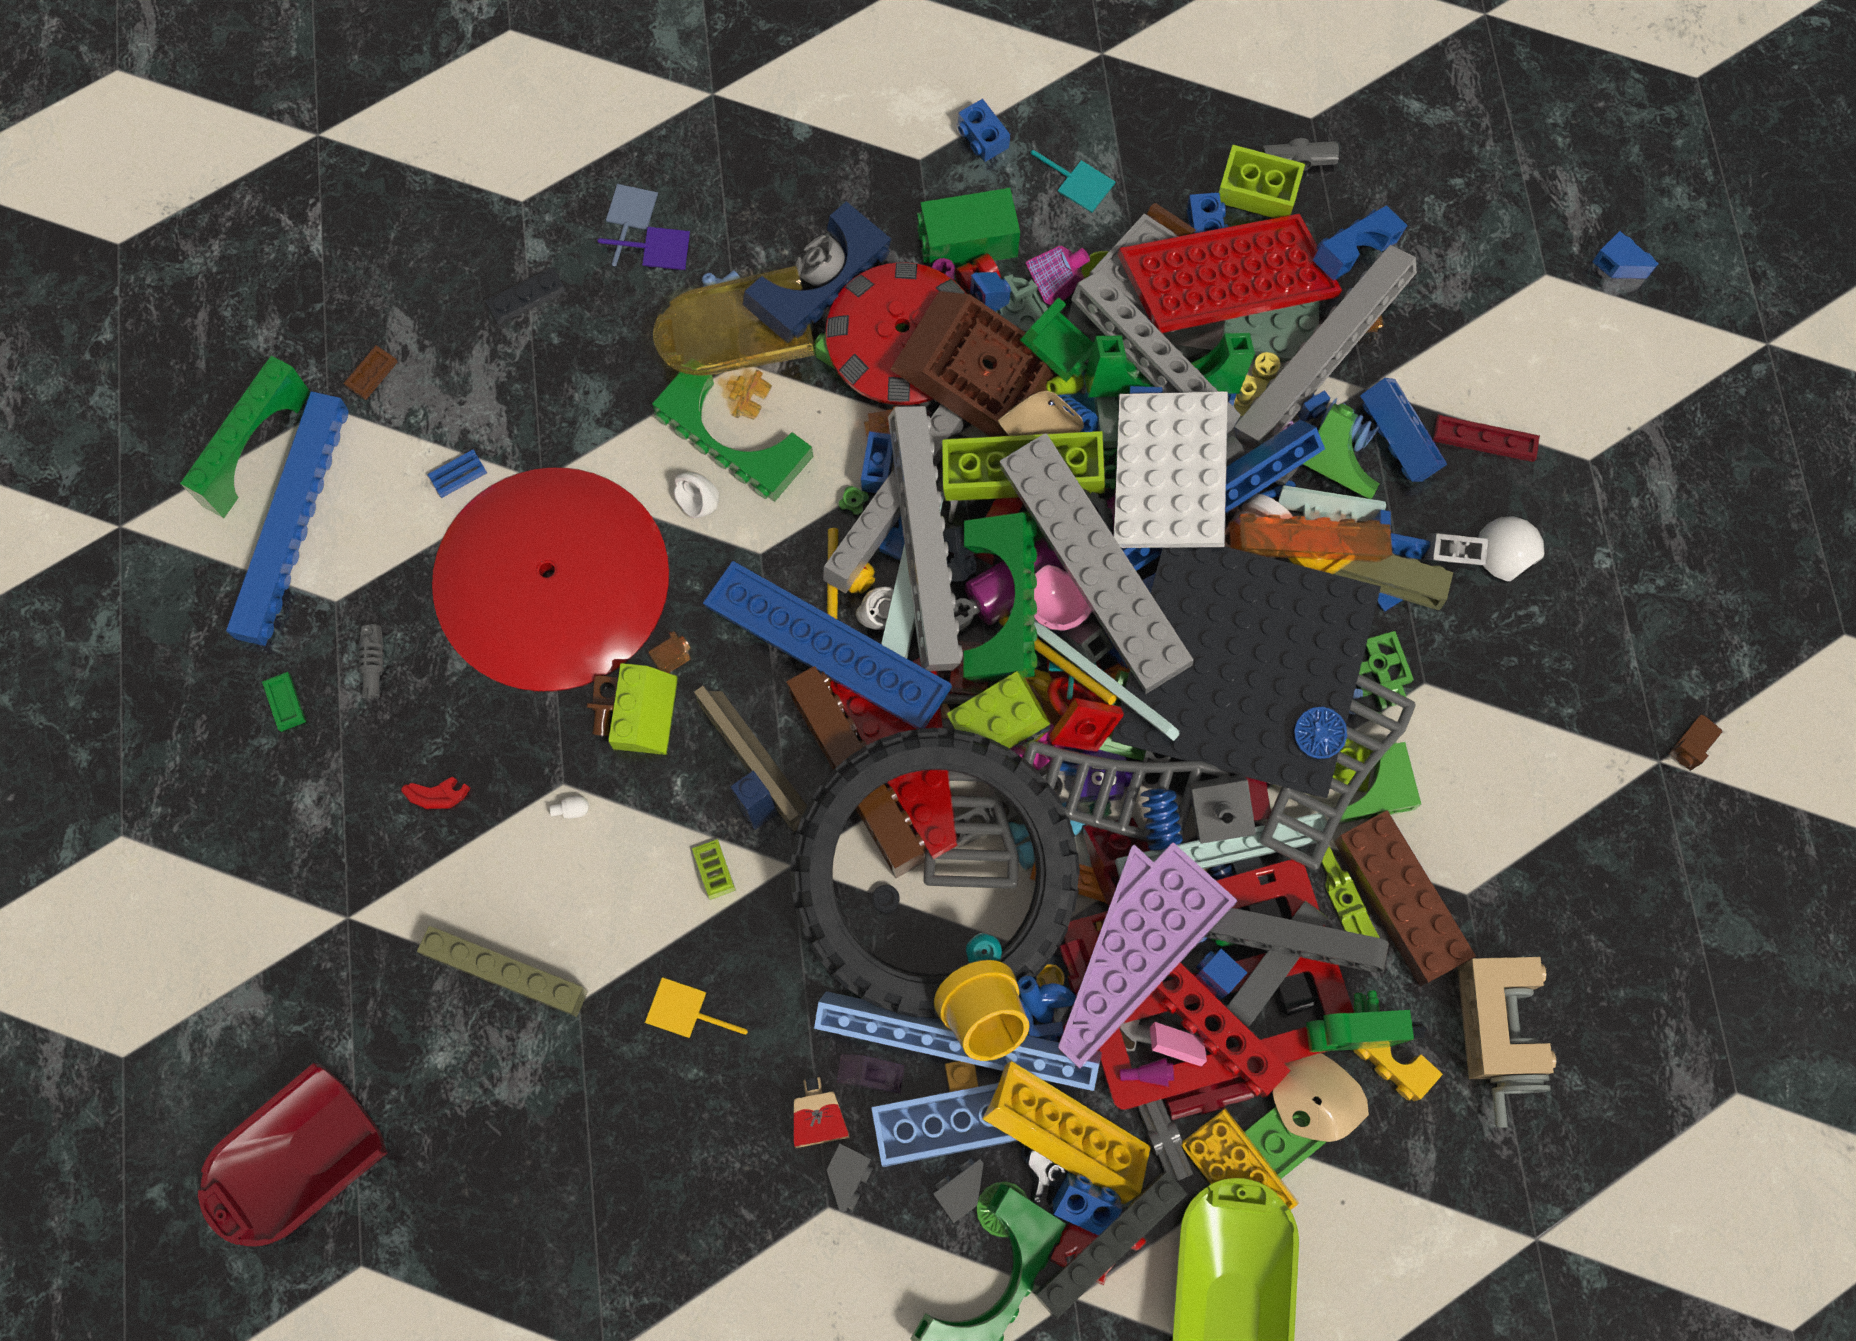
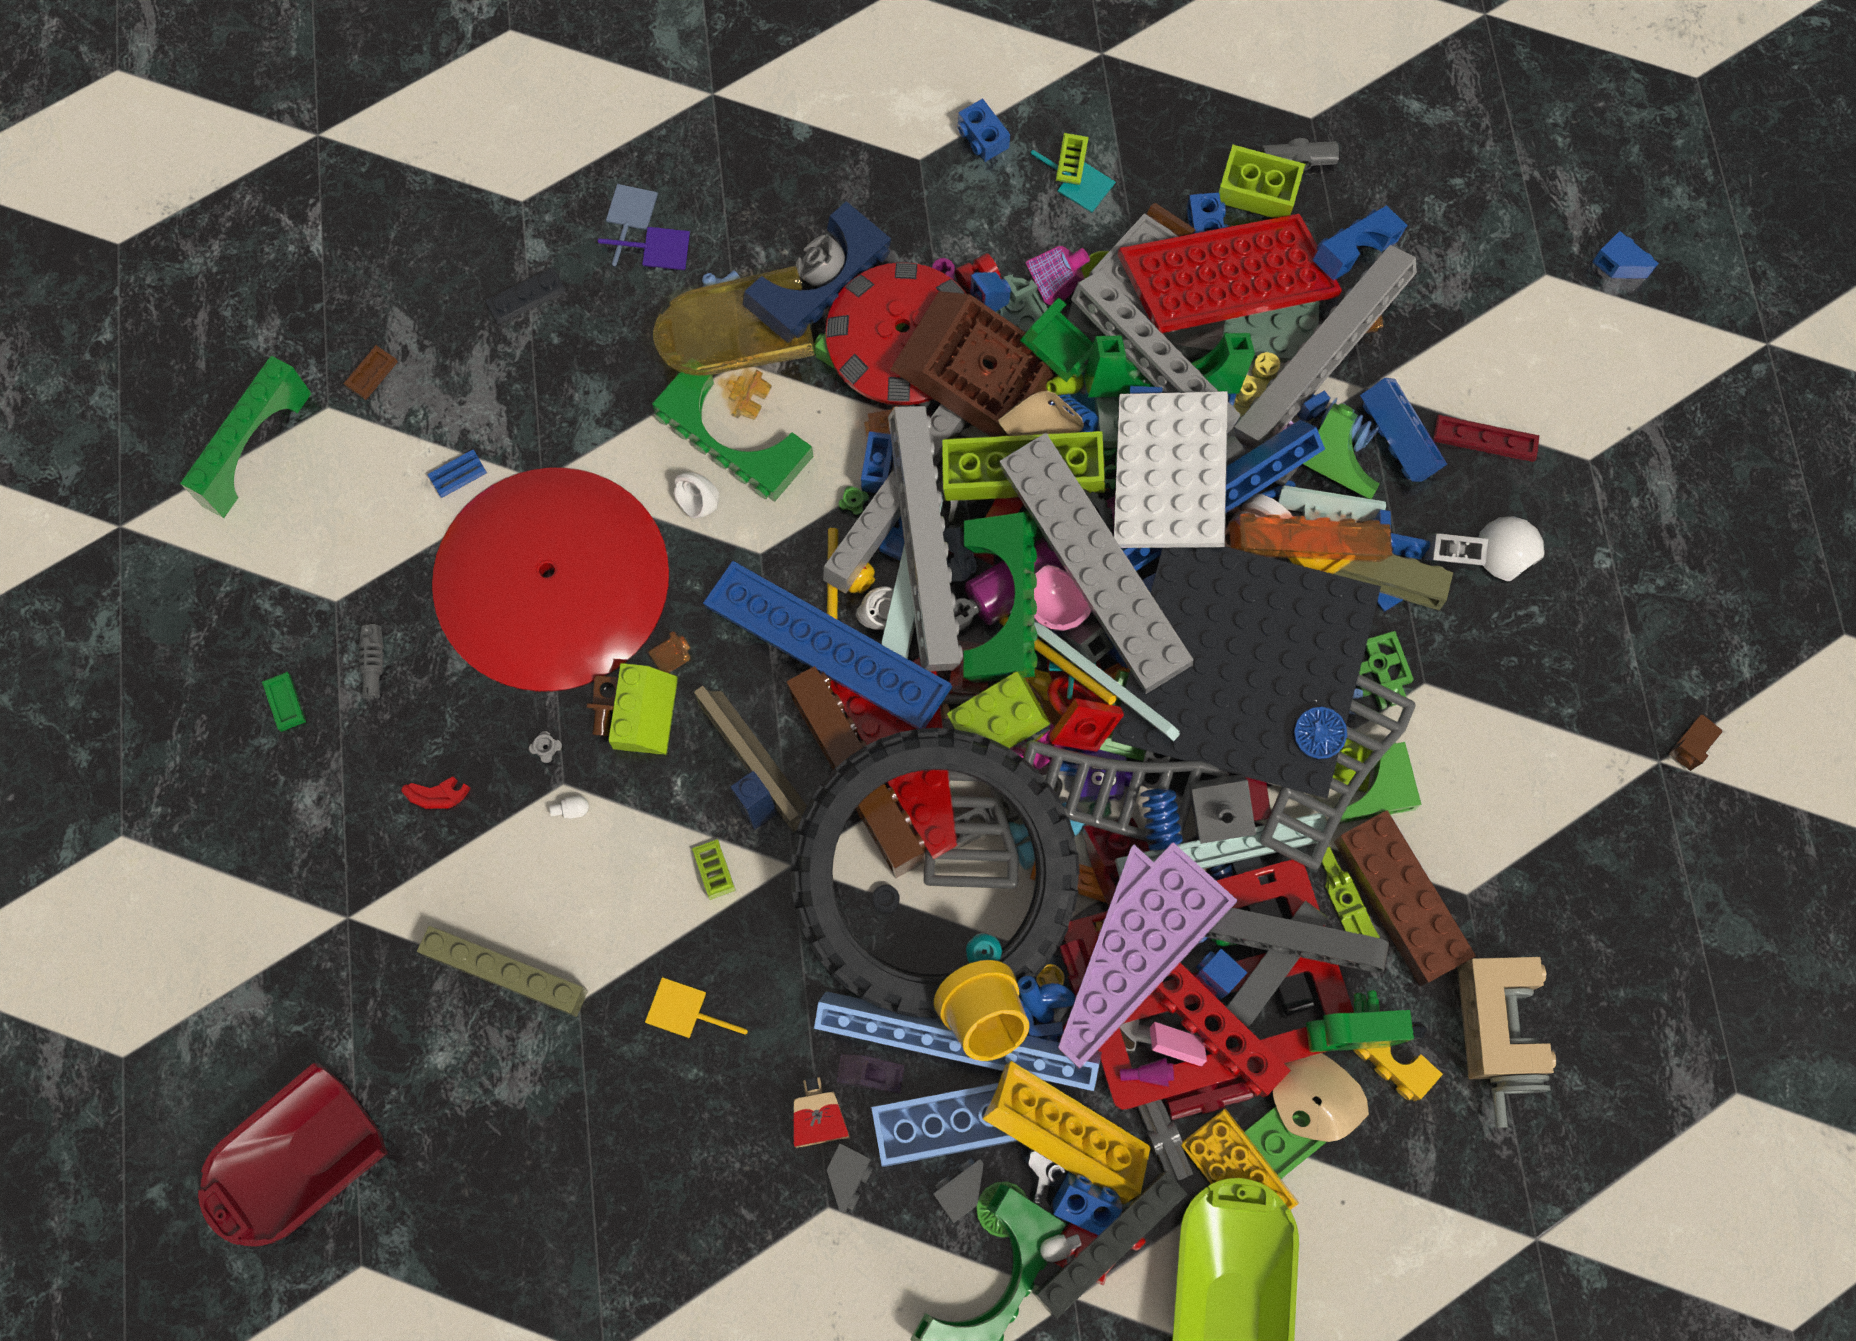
blue brick [226,391,348,646] -> none
green brick [917,188,1020,268] -> none
pearl gold brick [945,1061,978,1092] -> none
none -> light grey plate [529,731,562,763]
none -> white cylinder [1040,1234,1082,1262]
none -> lime slope [1056,133,1088,185]

